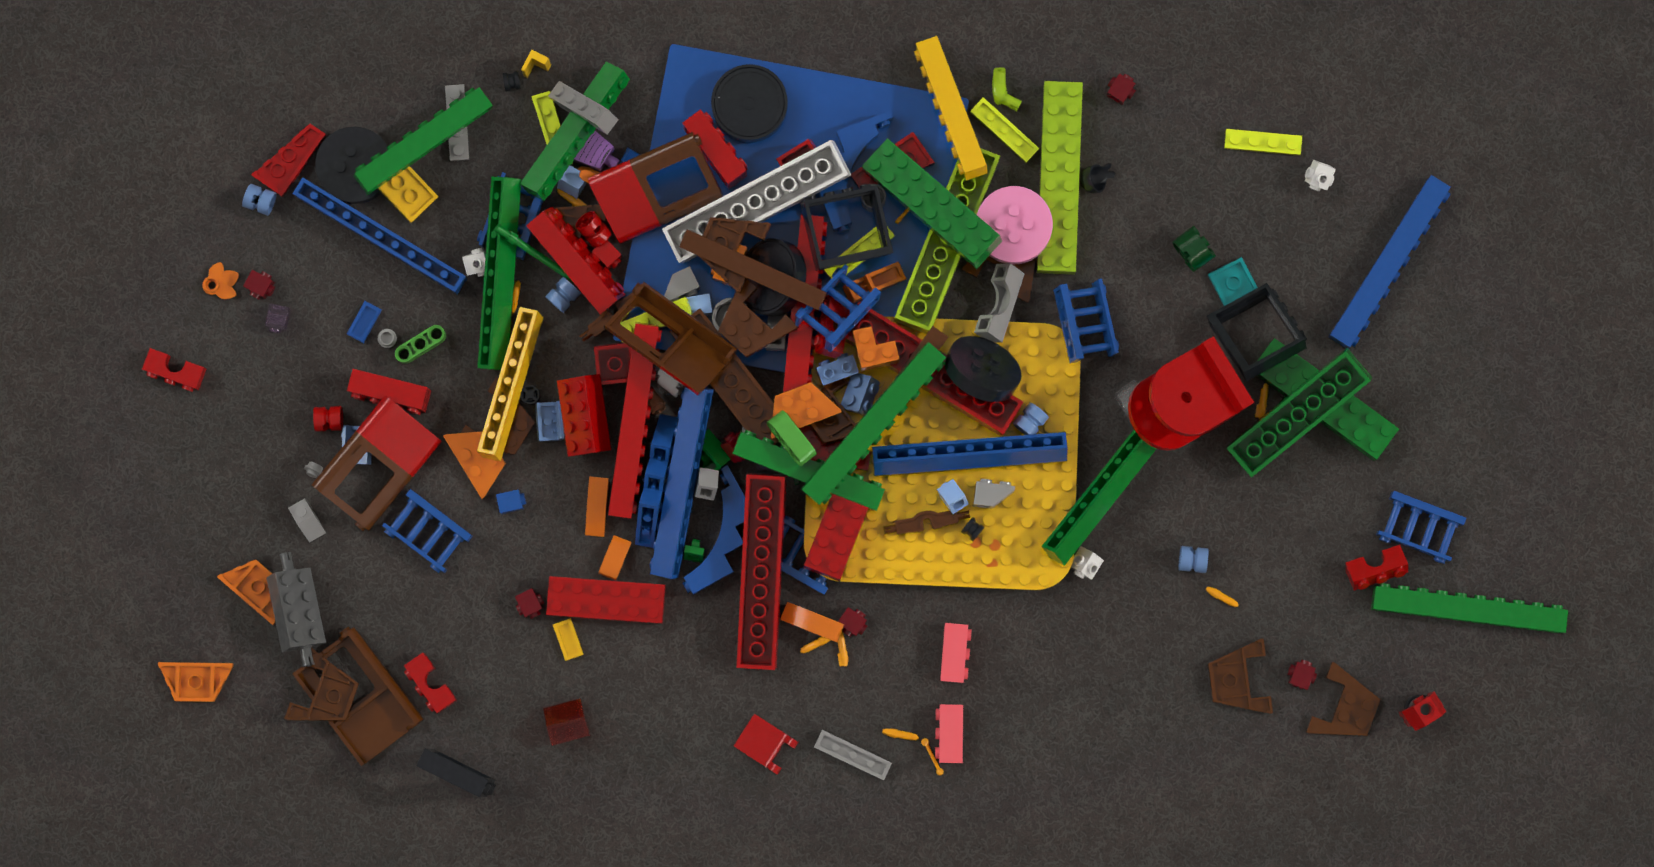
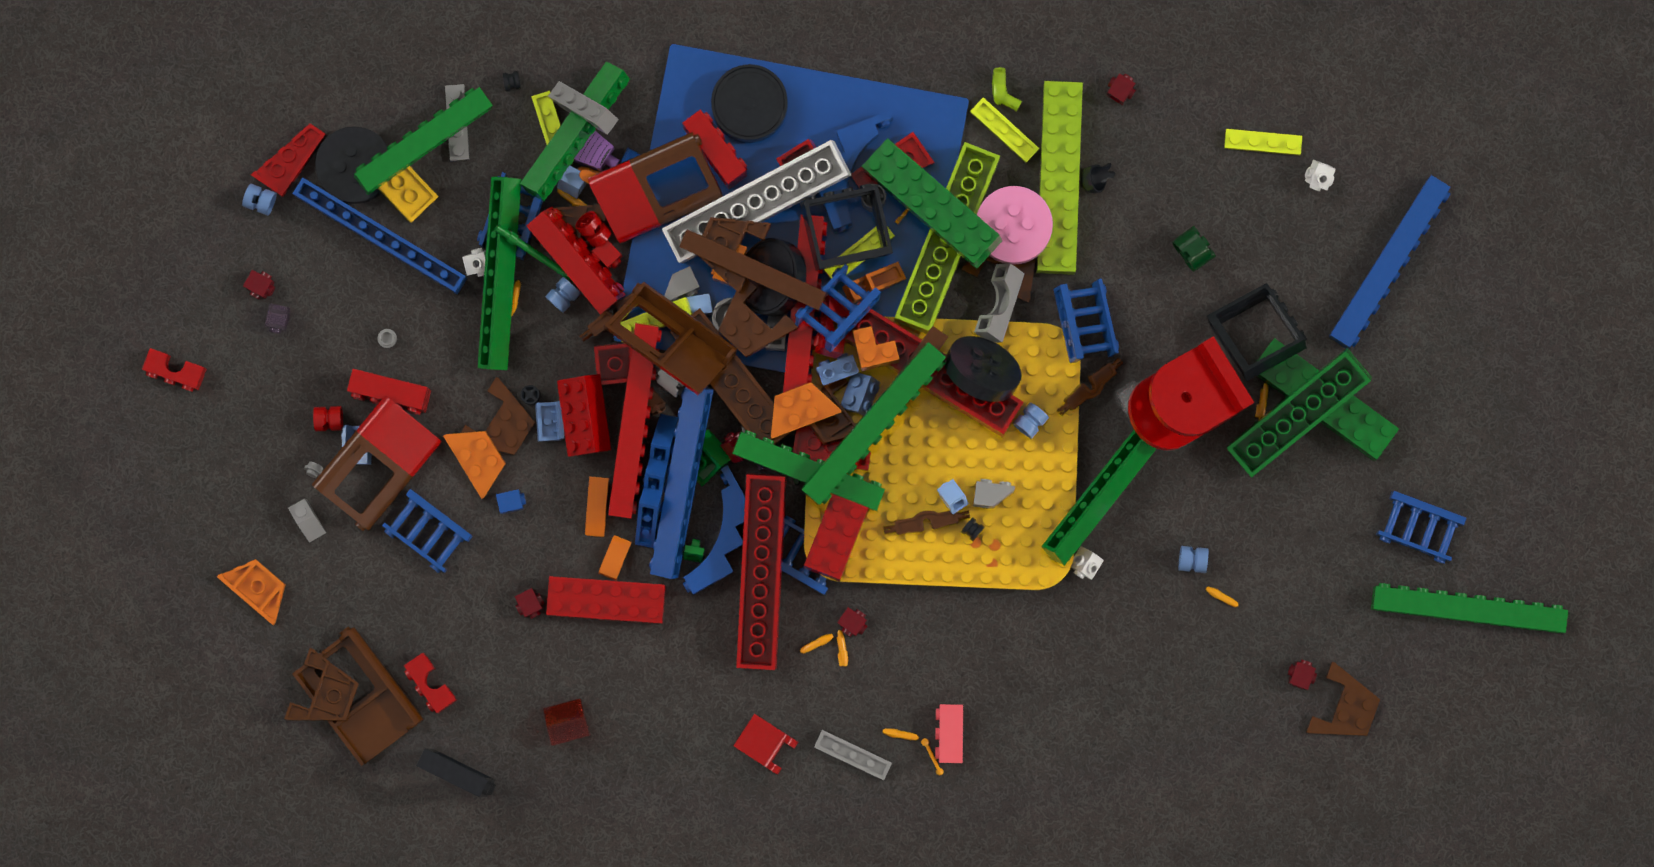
orange wing [158,662,234,702] -> none
orange plate [202,262,239,299] -> none
dark grey brick [267,552,326,667] -> none
blue tile [347,301,382,343] -> none
bright green beam [395,325,446,364] -> none
yellow brick [477,307,543,461] -> none
yellow panel [521,50,551,78] -> none
yellow tile [553,618,584,661] -> none
light grey slope [694,468,719,500] -> none
bright green beam [767,410,817,466] -> none
orange slope [780,602,844,642] -> none
blue brick [873,432,1068,476] -> none
yellow brick [914,36,988,181] -> none
coral brick [940,623,972,683] -> none
teal tile [1208,257,1258,306] -> none
reddish brown wing [1208,638,1273,714] -> none
red arch [1345,545,1408,590] -> none
red piece [1399,691,1446,731] -> none
none -> reddish brown piece [1057,358,1123,416]

